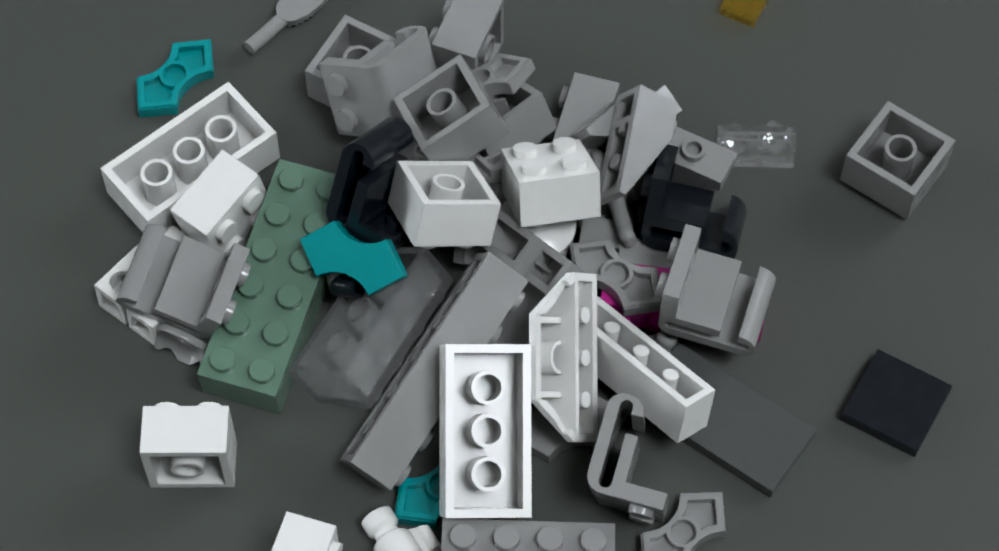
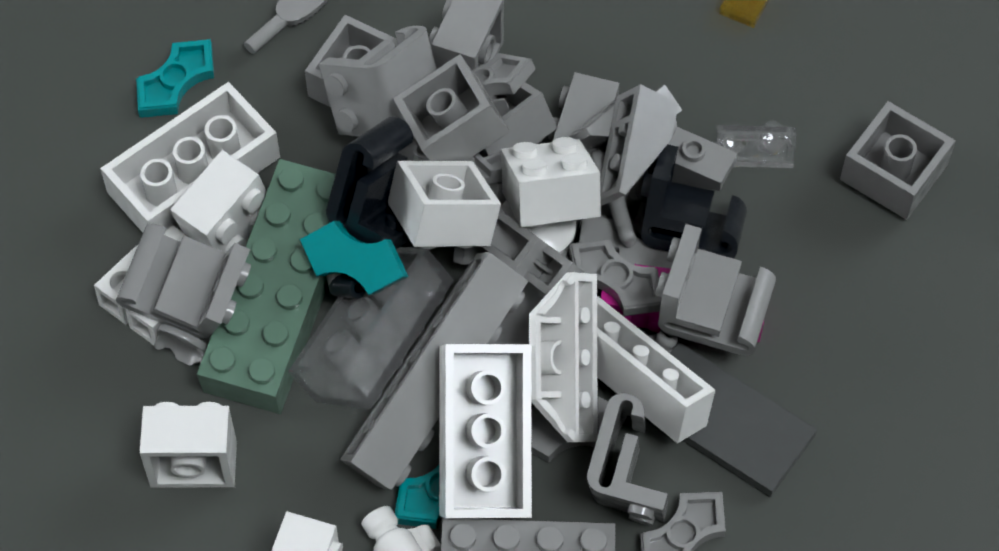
black tile [840,349,952,457] -> none

